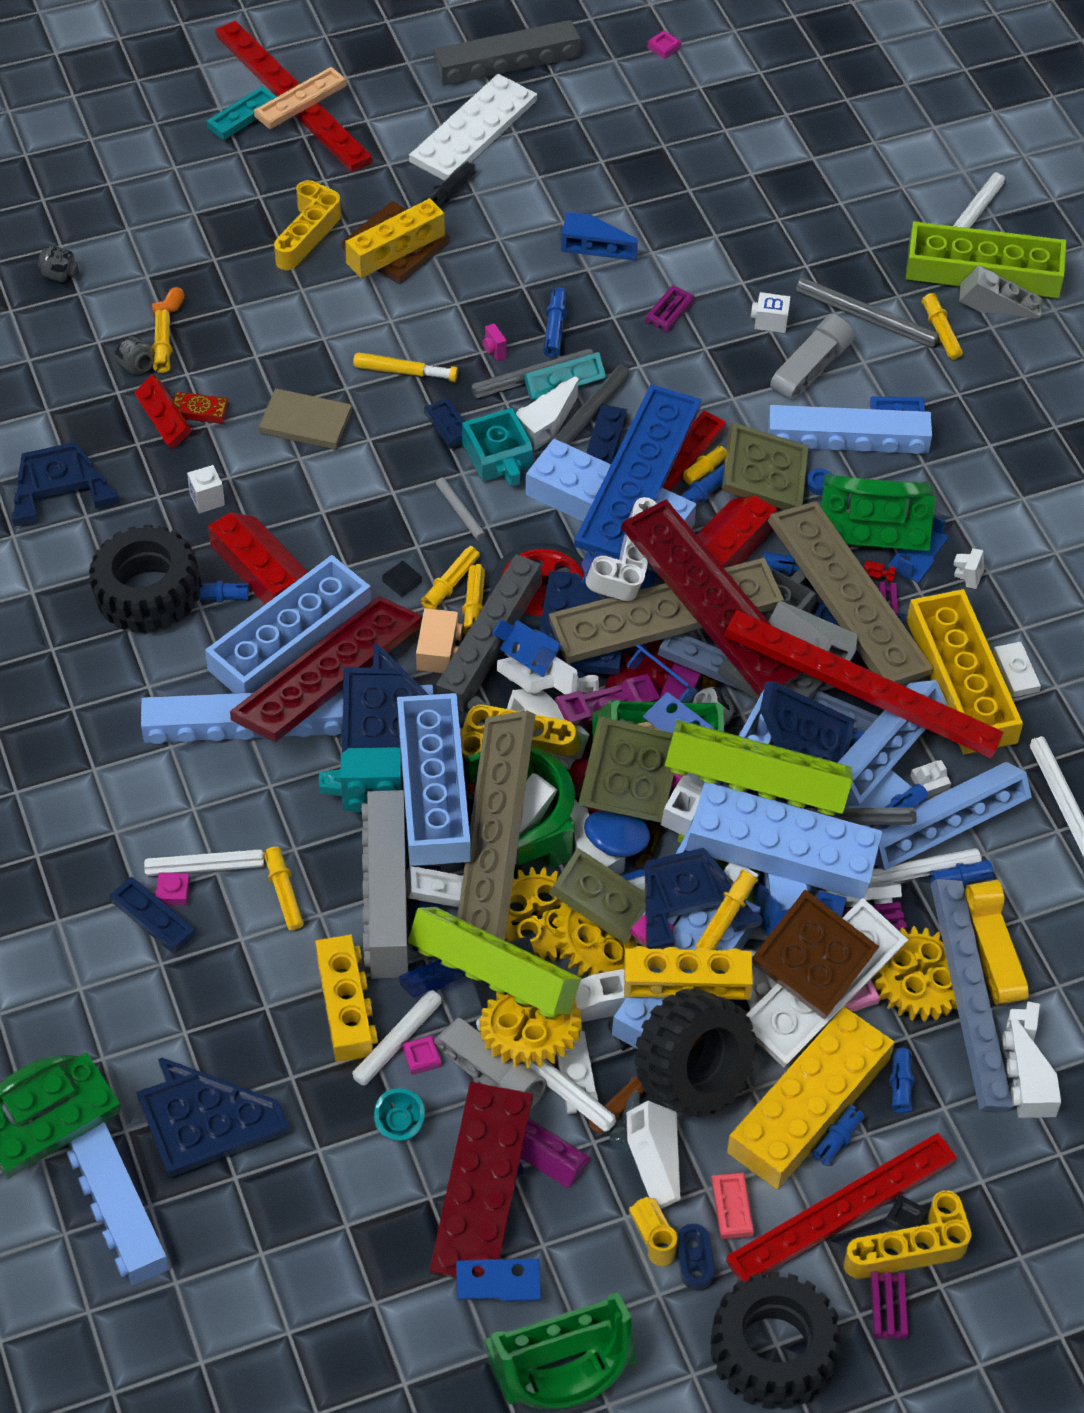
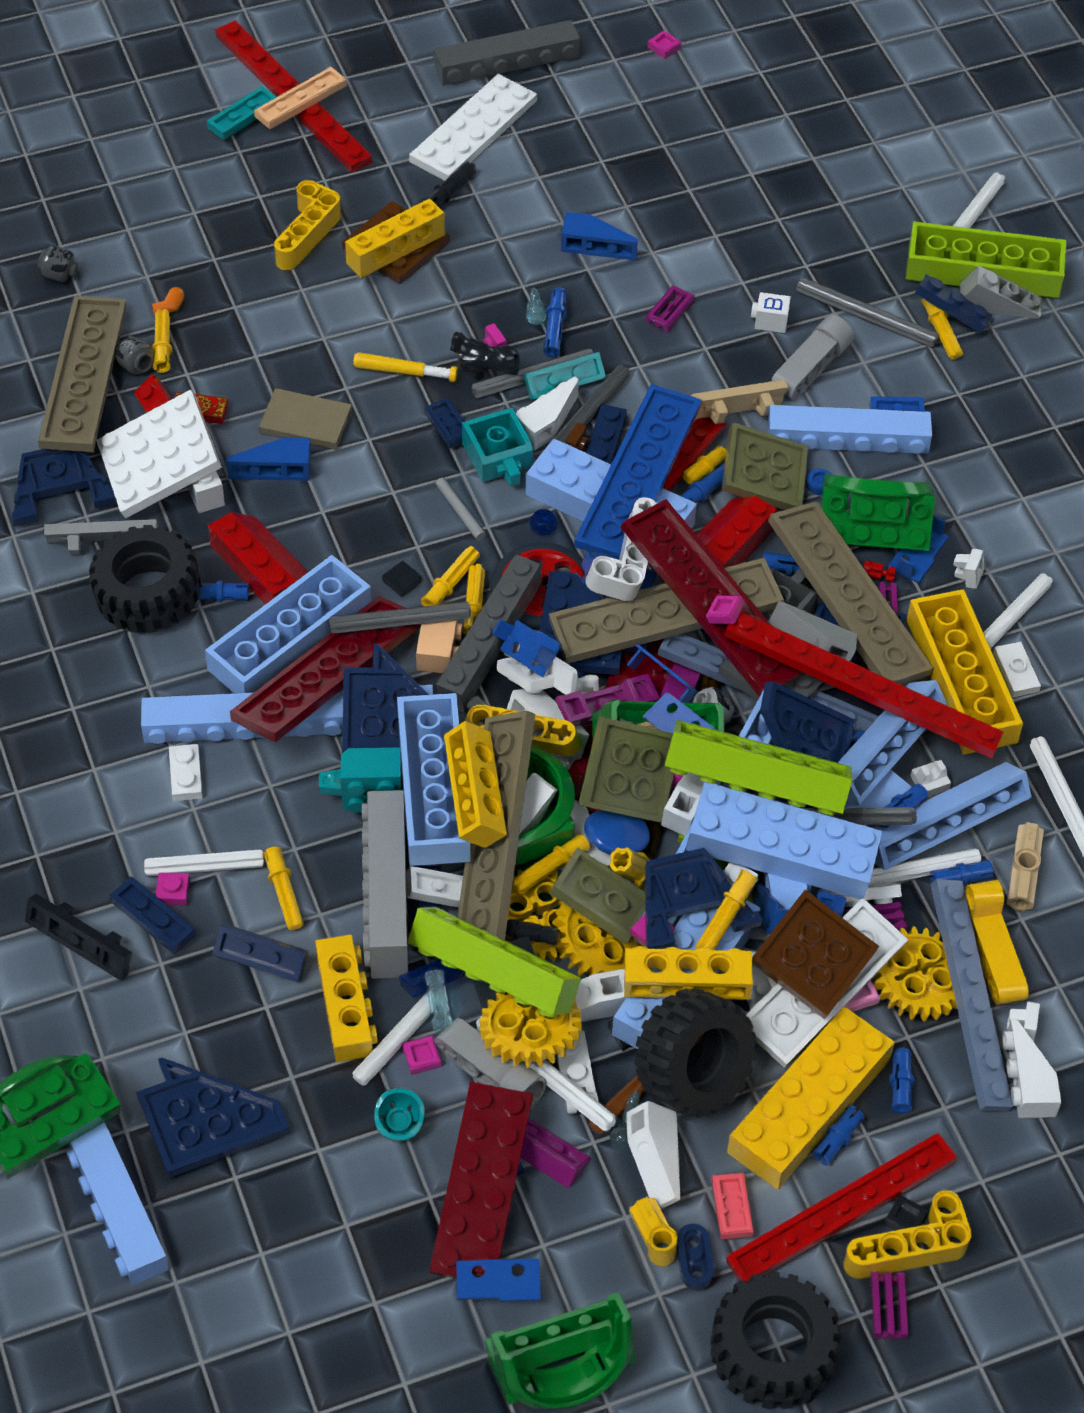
none -> black hinge [25,893,132,981]
none -> dark tan plate [38,296,127,452]
none -> light grey hinge [44,519,158,555]
none -> white plate [97,390,222,519]
none -> white plate [169,744,203,801]
none -> dark blue plate [213,923,309,982]
none -> blue slope [226,437,311,481]
none -> dark grey axle [329,602,471,634]
none -> clear light blue axle [425,969,451,1031]
none -> yellow brick [444,721,507,848]
none -> black animal [450,331,520,380]
none -> black axle [506,919,561,945]
none -> yellow axle [512,834,590,894]
none -> clear light blue bar [526,287,547,325]
none -> clear blue plate [530,509,557,535]
none -> reddish brown plate [566,423,589,452]
none -> yellow piece [609,847,649,892]
none -> tan hinge [691,380,789,424]
none -> dark pink tile [706,596,745,624]
none -> dark blue plate [915,274,992,334]
none -> white axle [983,573,1053,649]
none -> tan piece [1007,822,1044,912]

